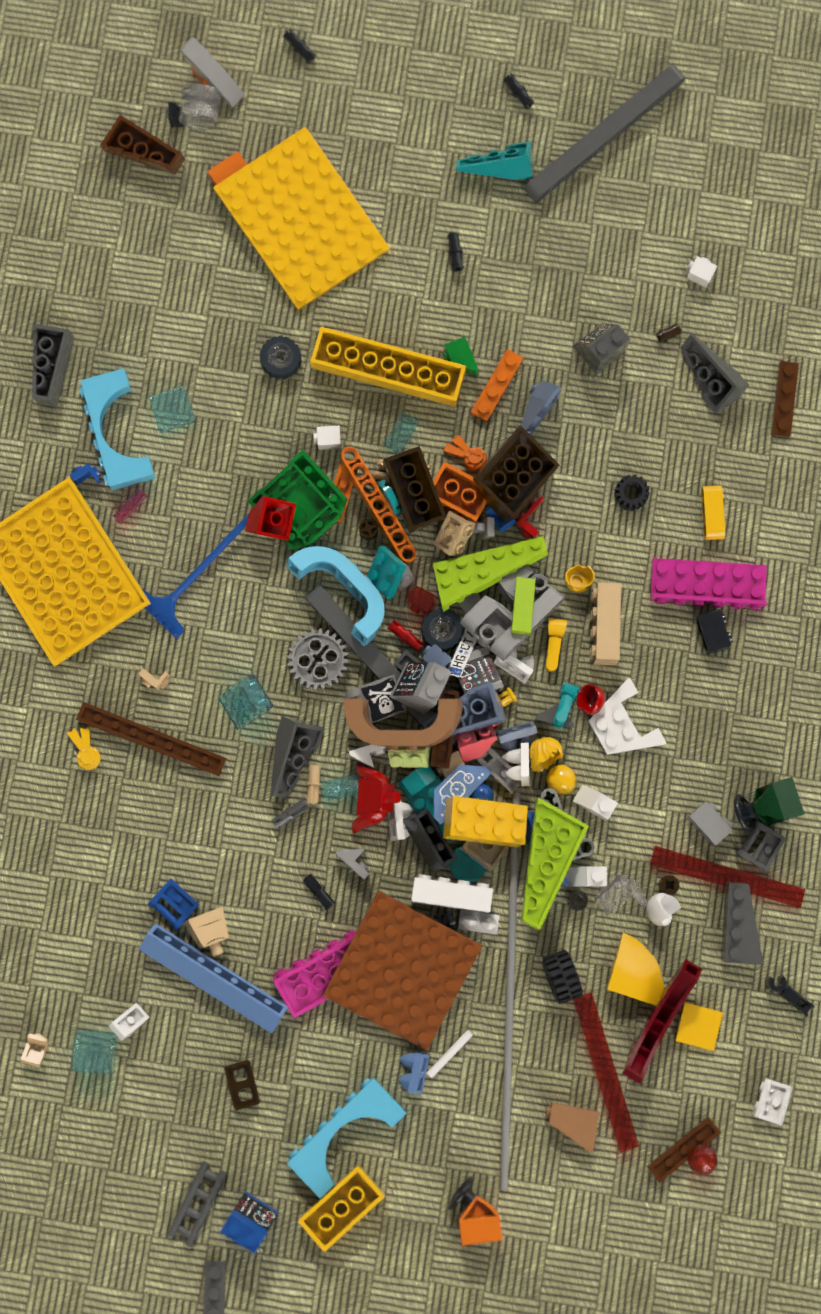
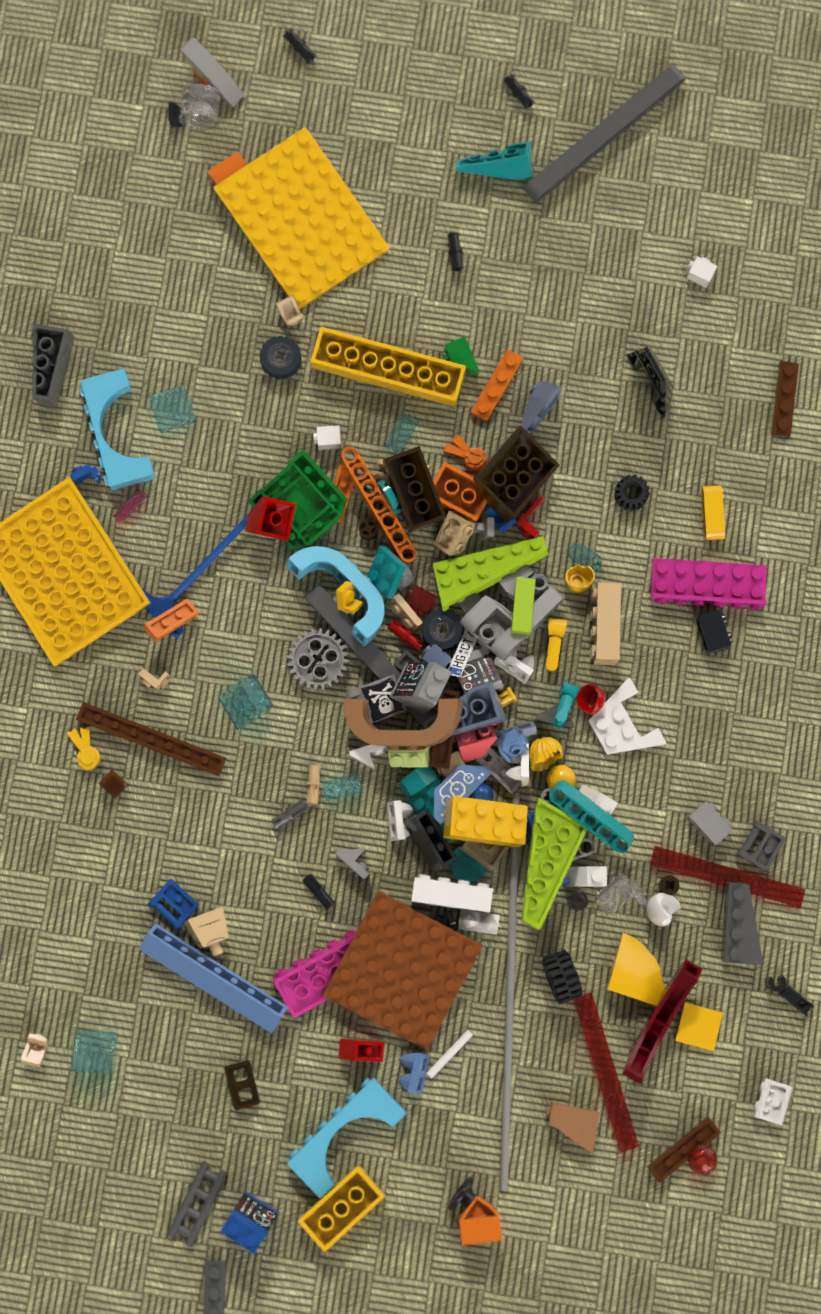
reddish brown wedge [100,115,185,175] -> none
white slope [109,1003,149,1041] -> none
dark grey wedge [271,716,325,798] -> none
red torso [352,762,401,833] -> none
dark grey slope [573,323,630,375] -> none
dark brown pin [656,323,682,343] -> none
dark grey wedge [680,334,749,414] -> none
dark green piece [733,777,805,832] -> none
none -> reddish brown panel [99,770,129,799]
none -> orange plate [143,599,199,642]
none -> tan bracket [275,295,304,326]
none -> yellow bracket [336,581,363,614]
none -> red slope [338,1038,385,1062]
none -> tan plate [389,593,423,633]
none -> medium blue brick [496,729,528,763]
none -> teal beam [549,780,634,853]
none -> clear light blue beam [568,543,602,572]
none -> black wedge [626,347,673,419]

